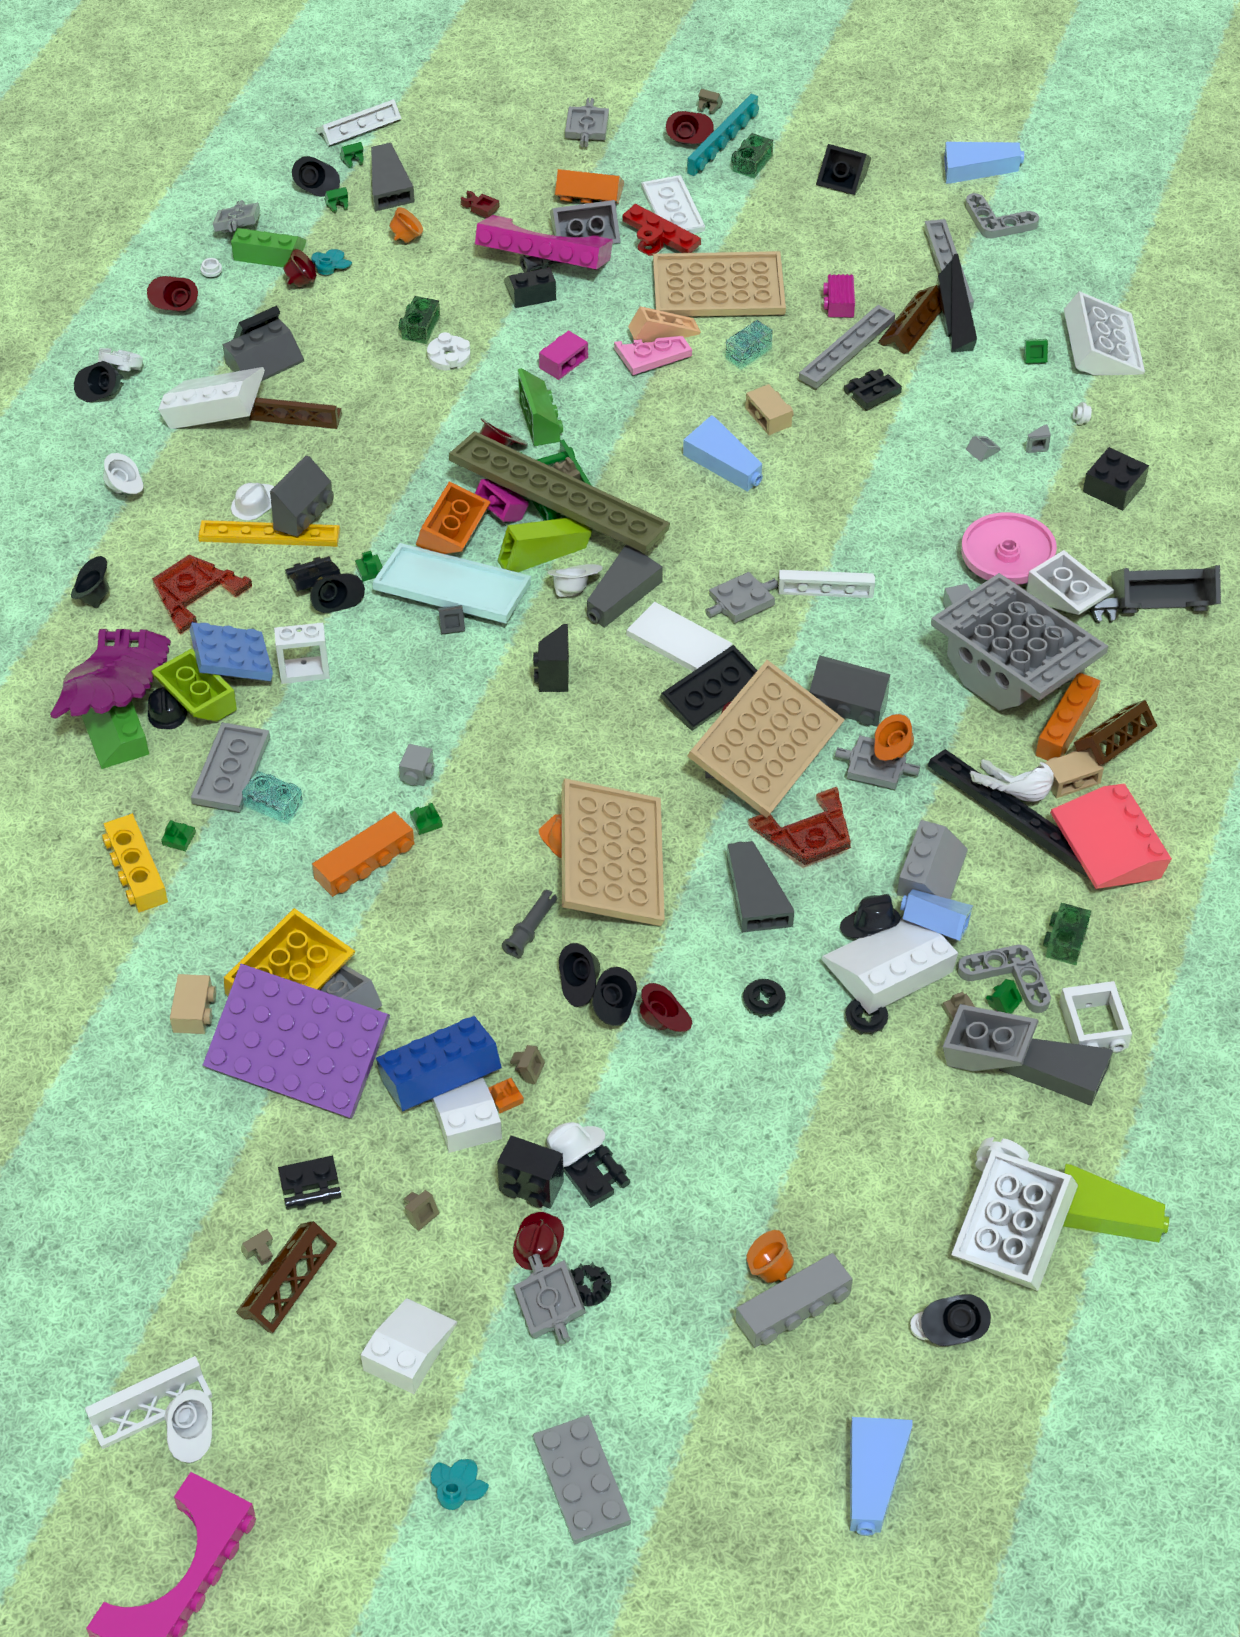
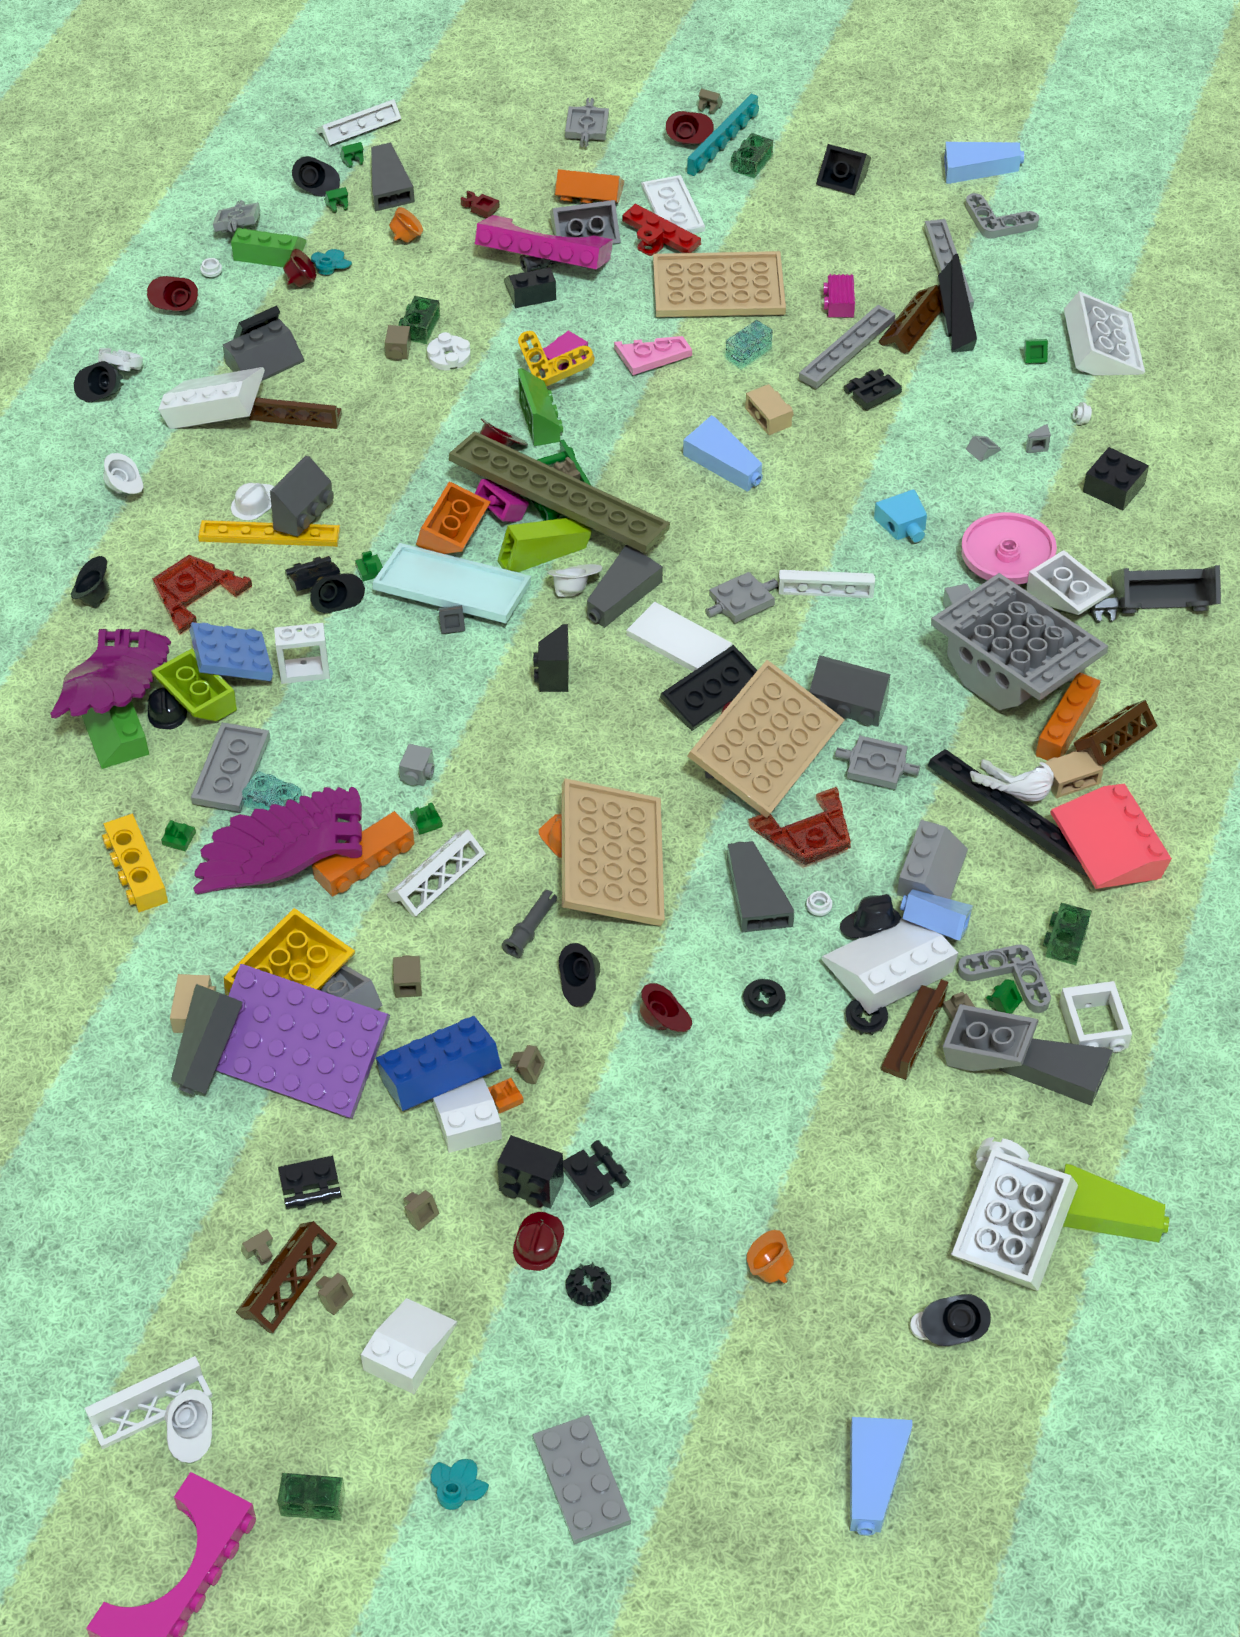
light grey plate [514,1254,586,1344] -> none
white piece [547,1122,605,1167] -> none
black piece [592,967,637,1026] -> none
light nougat slope [628,306,701,343] -> none
light grey brick [735,1253,853,1348] -> none
orange piece [874,714,914,761] -> none
none -> dark grey slope [171,984,243,1095]
none -> magenta animal [193,787,362,894]
none -> clear green brick [277,1473,346,1521]
none -> dark tan tile [316,1273,354,1315]
none -> dark tan brick [385,325,411,360]
none -> white fence [386,829,486,917]
none -> dark tan brick [393,955,422,998]
none -> yellow beam [518,331,595,386]
none -> white plate [806,891,832,916]
none -> medium azure torso [874,489,927,542]
none -> reddish brown fence [881,979,949,1080]

